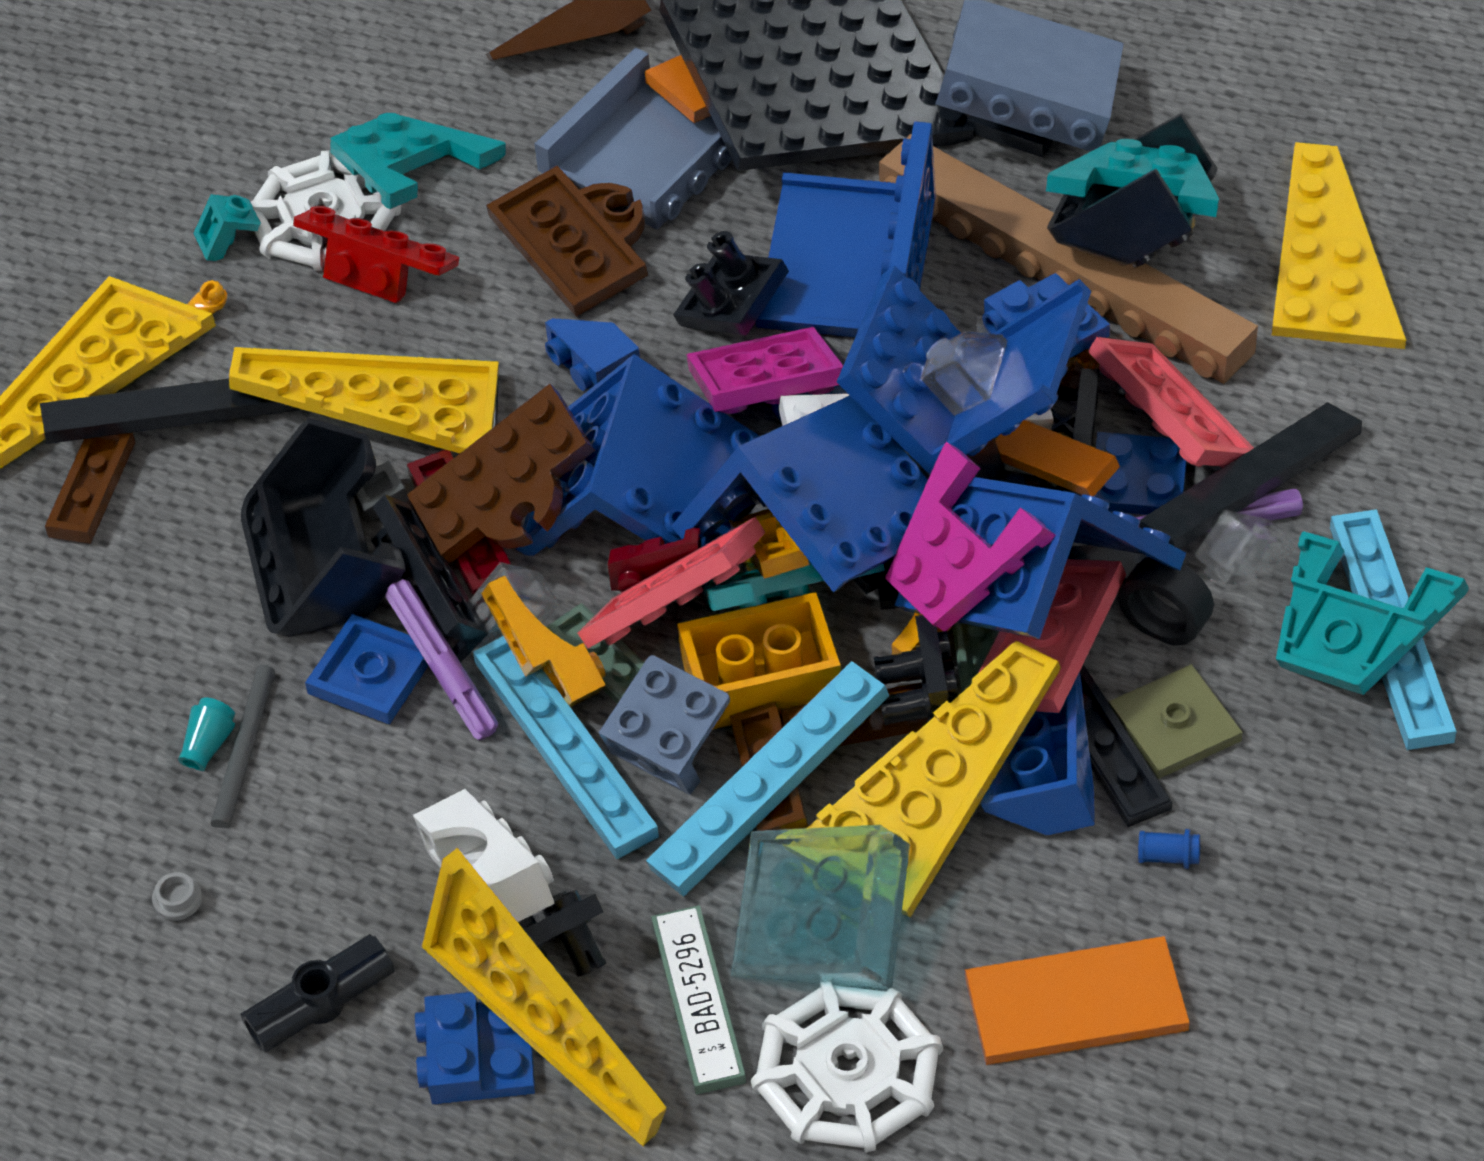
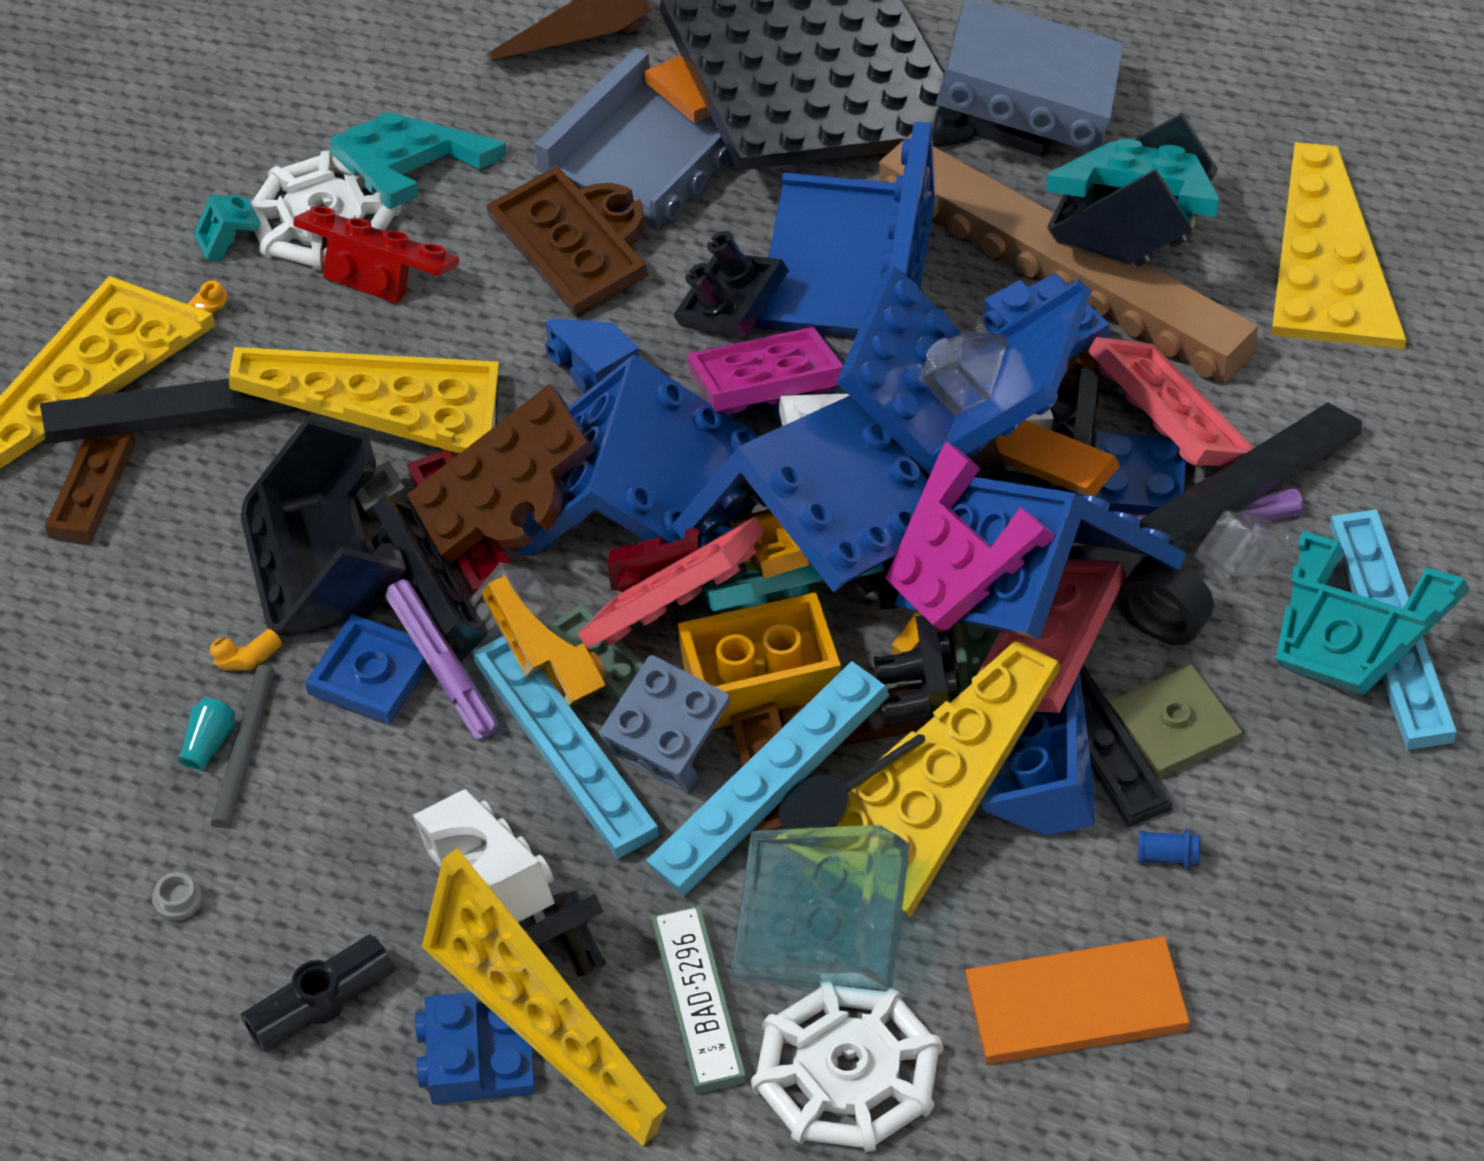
none -> light orange arm [209,629,283,671]
none -> black piece [779,734,926,838]

